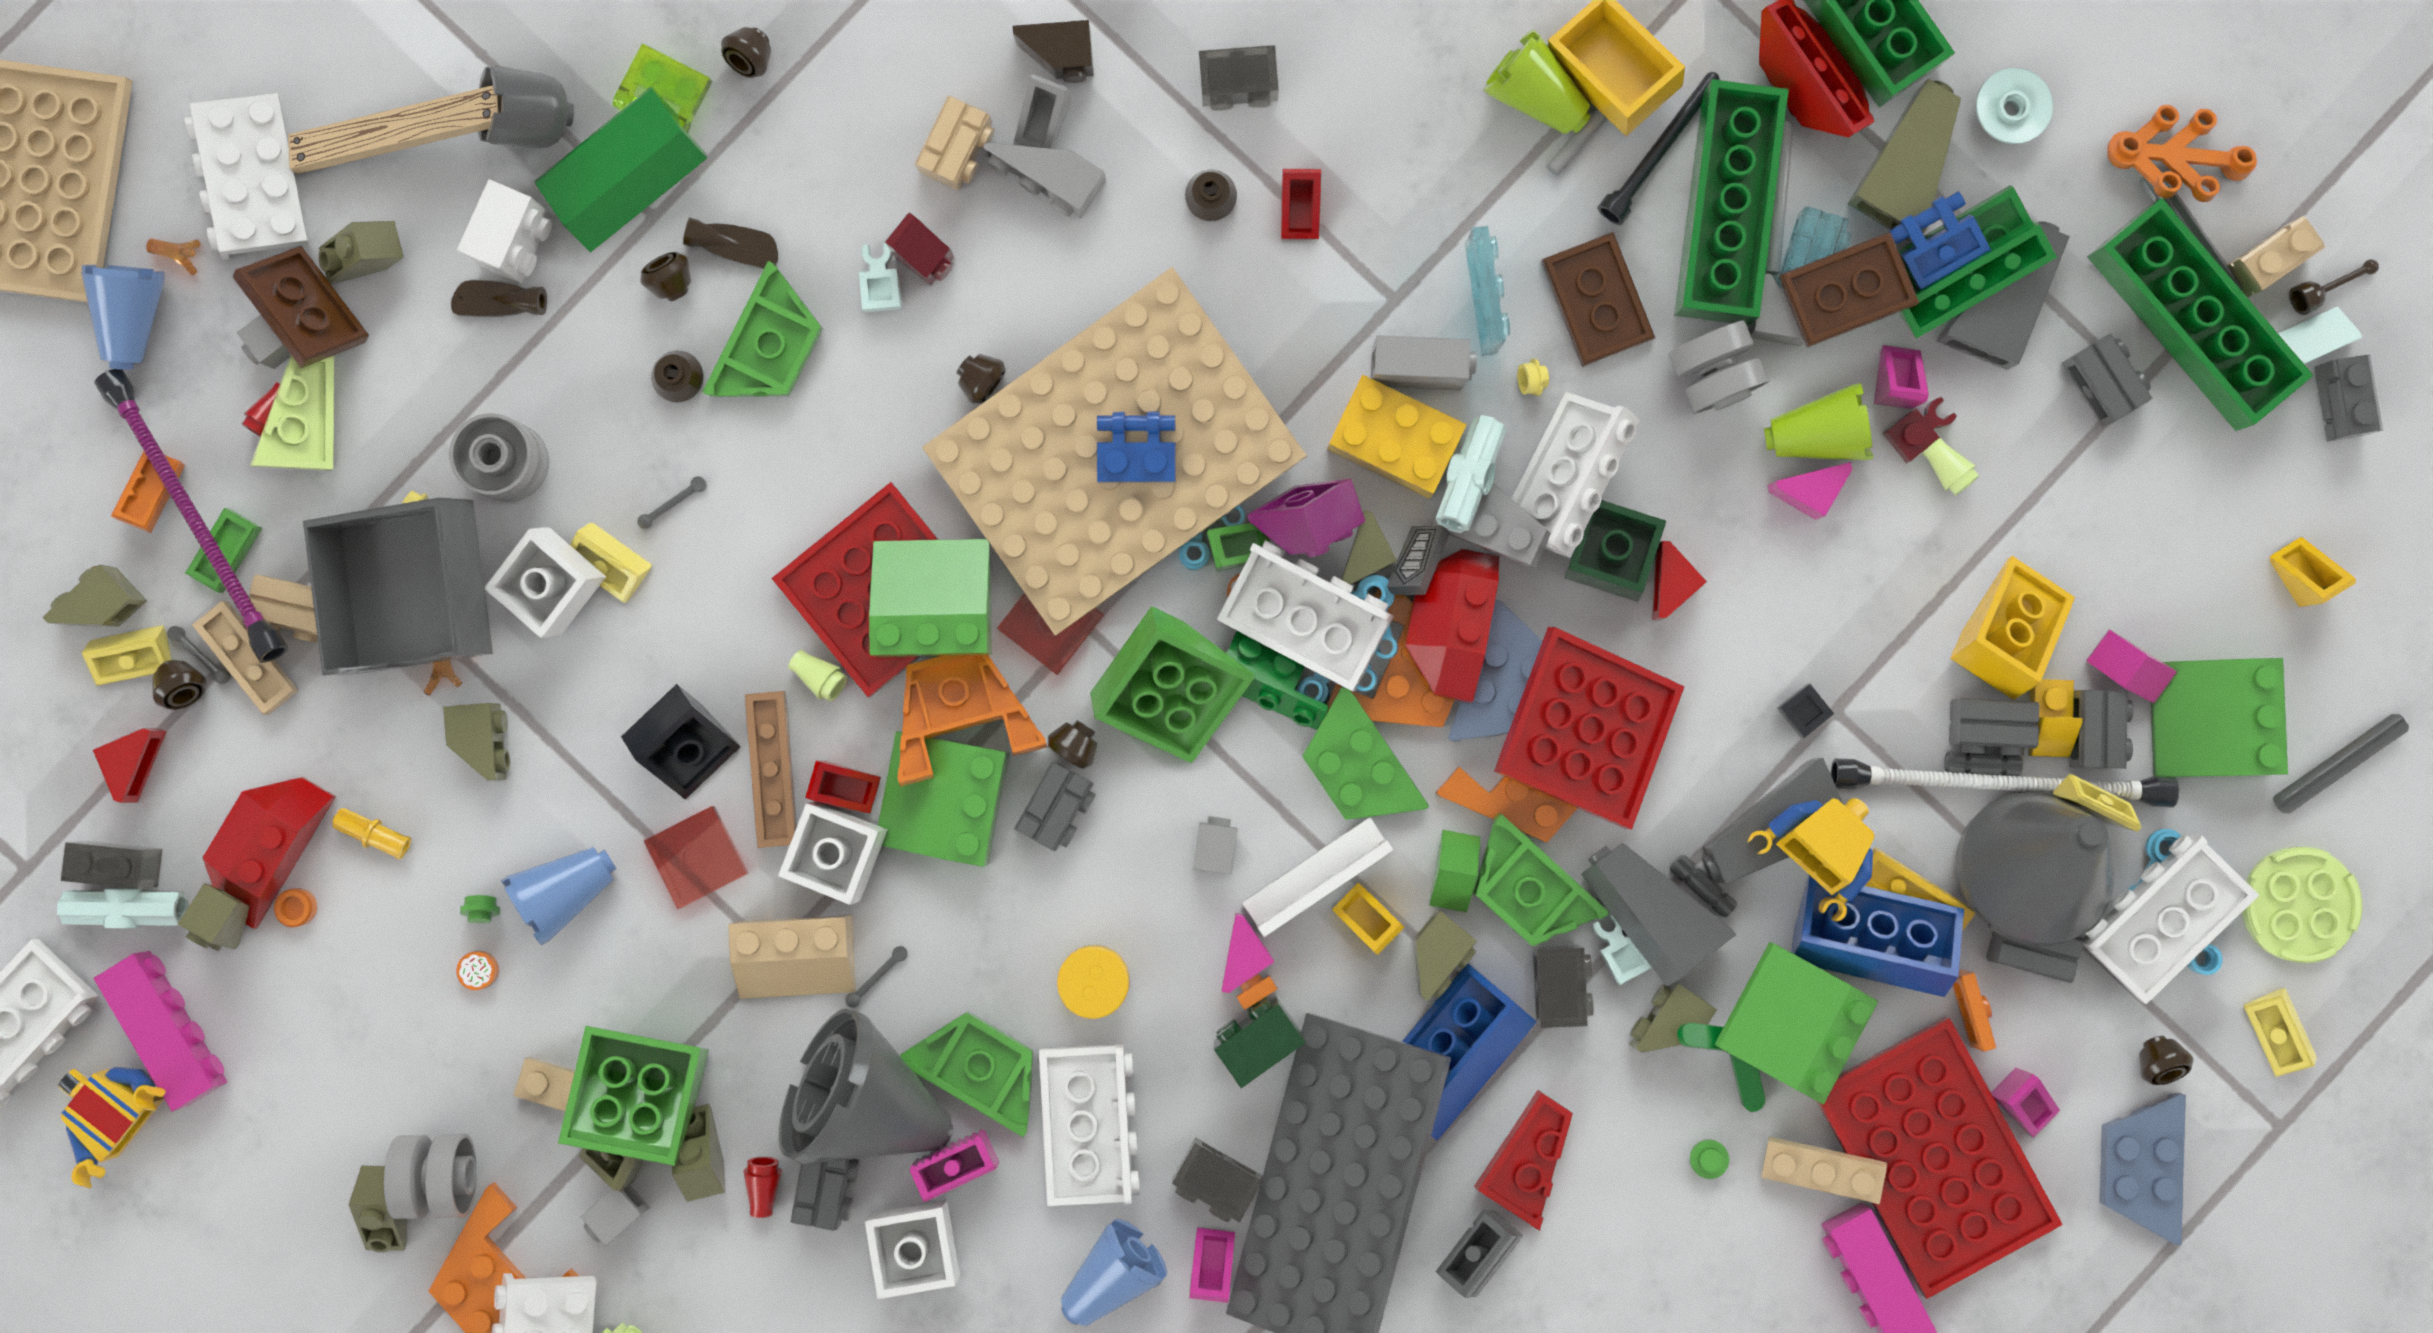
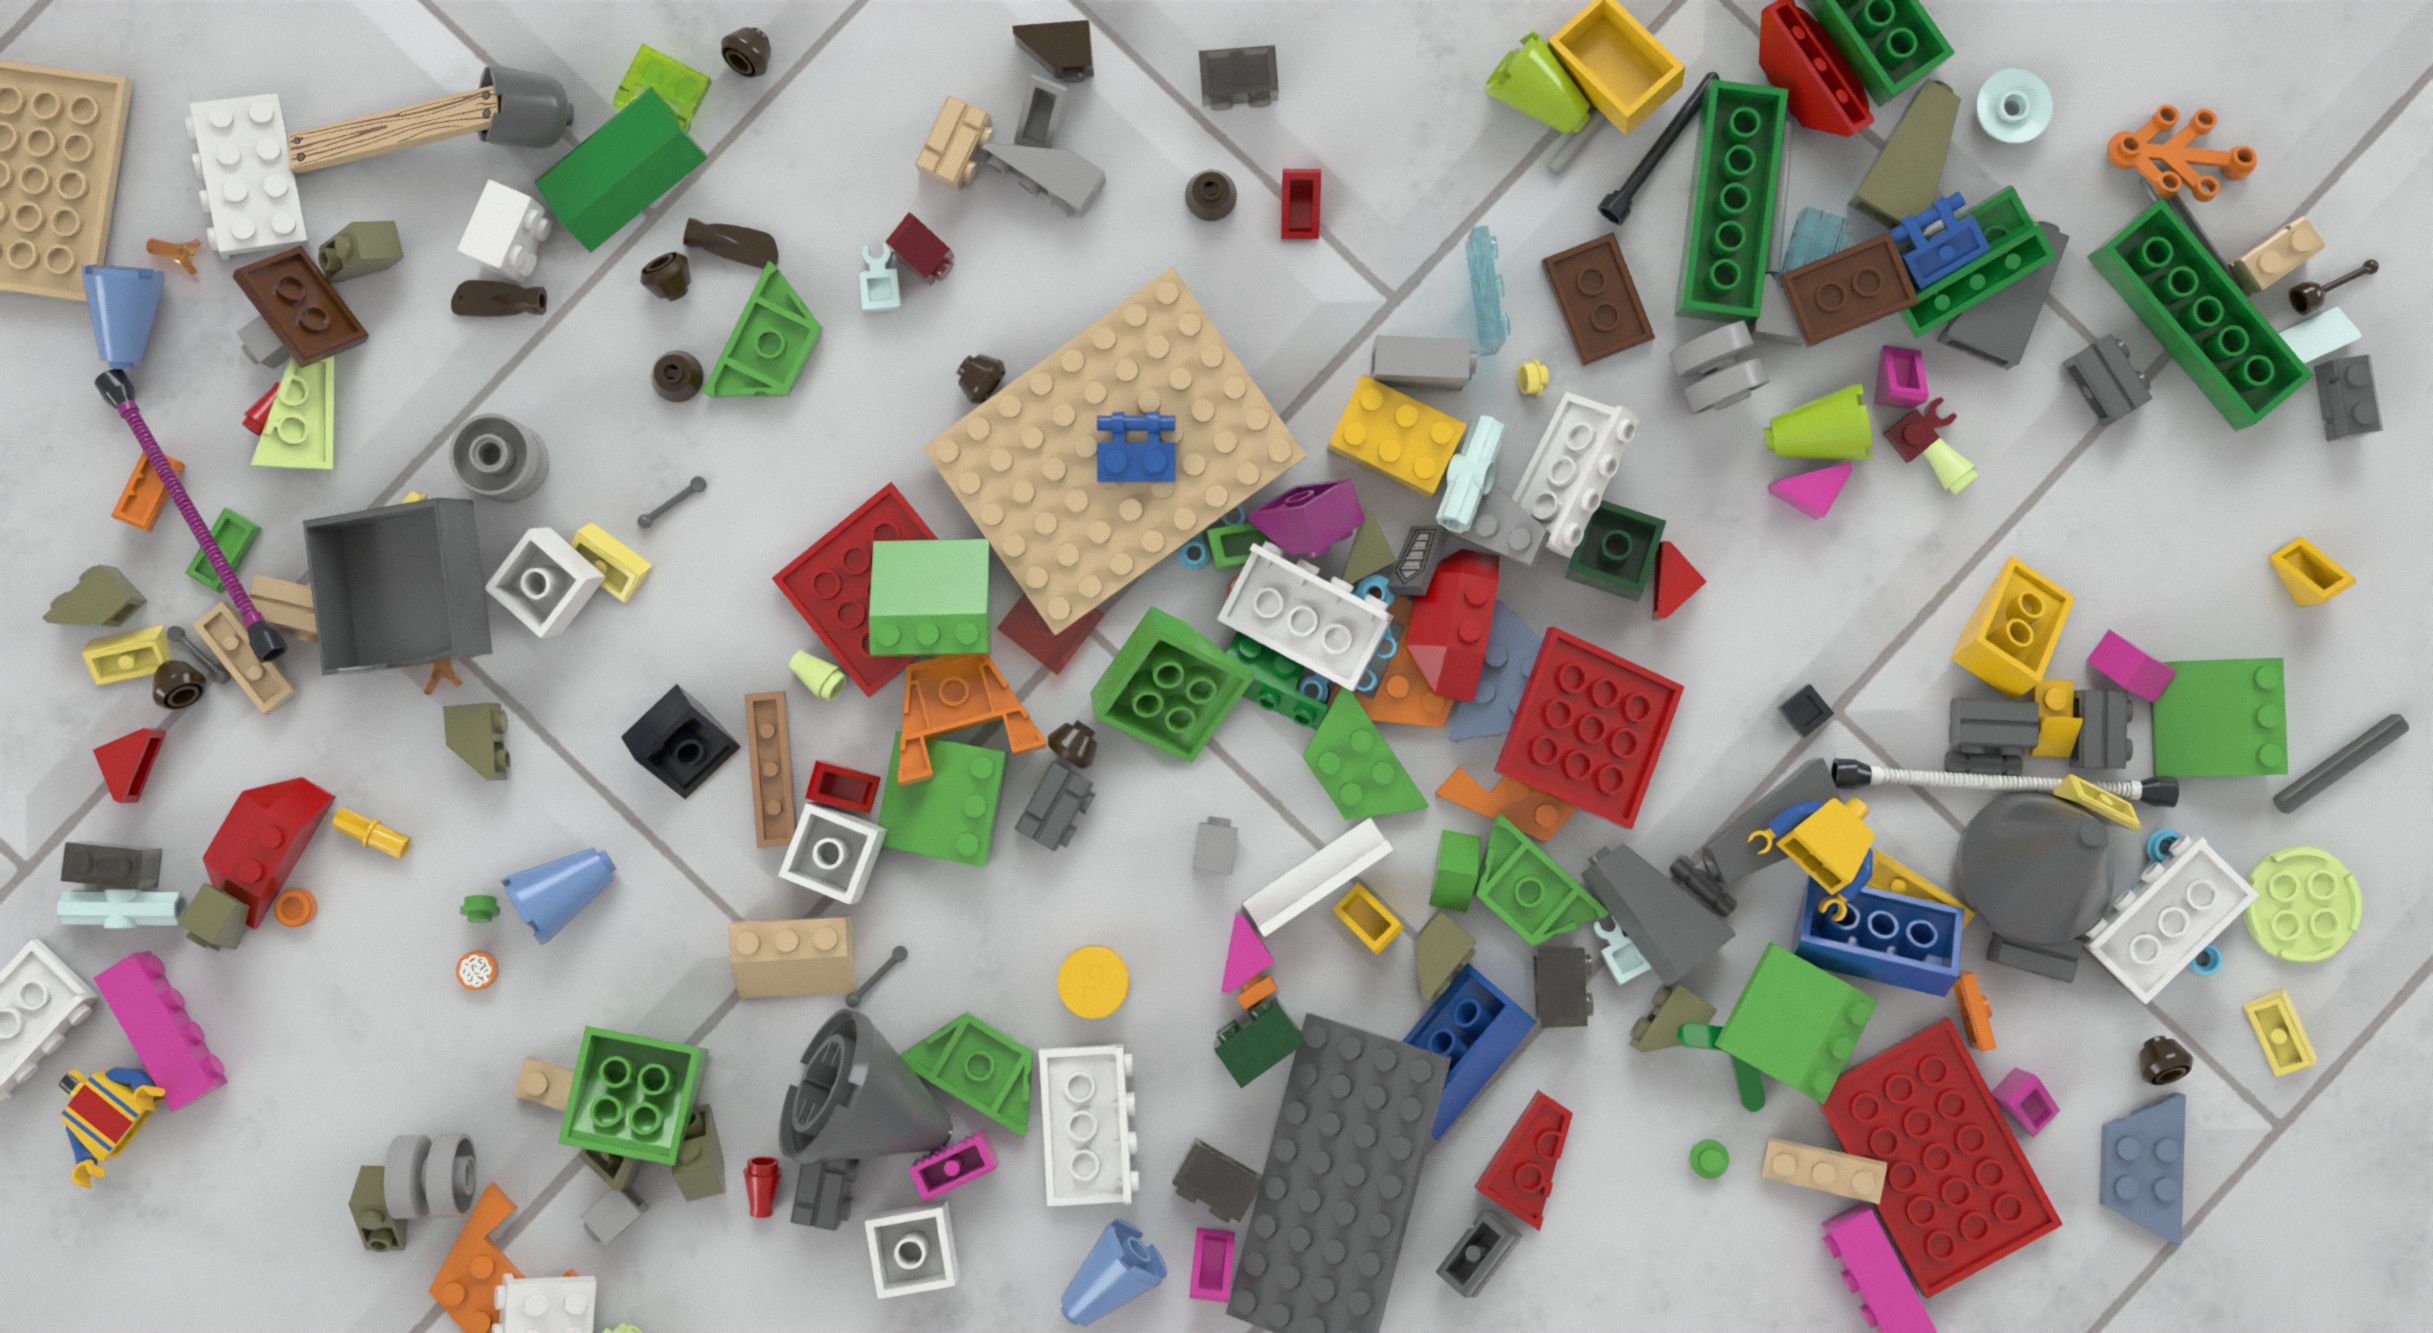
clear red tile [644,806,749,909] -> none

